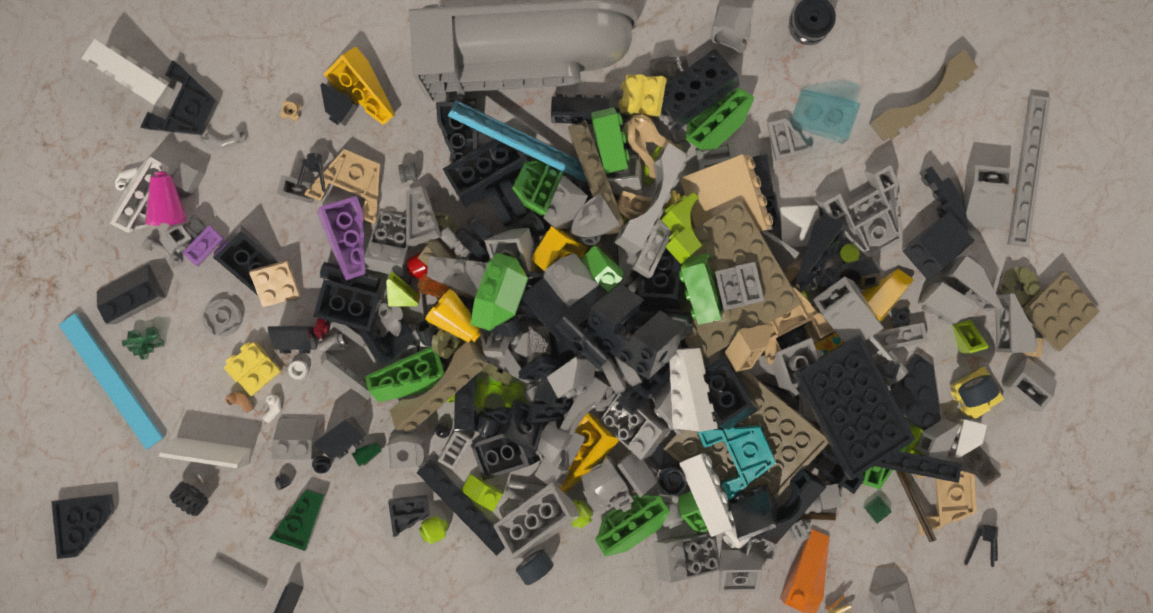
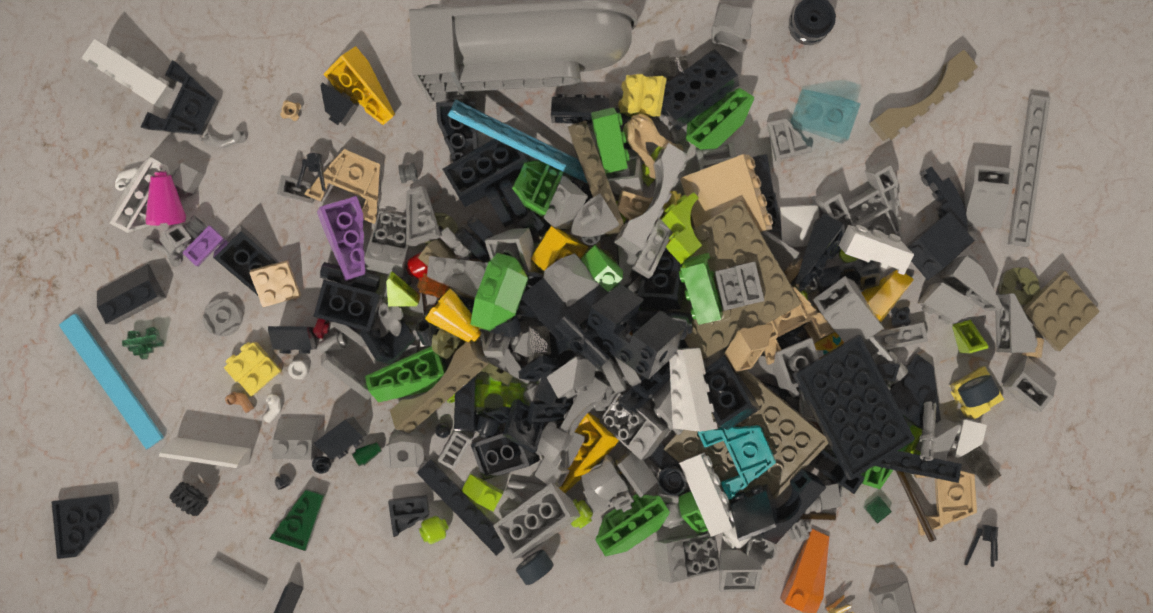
none -> white wedge [839,225,914,275]
none -> light grey pin [920,402,937,461]

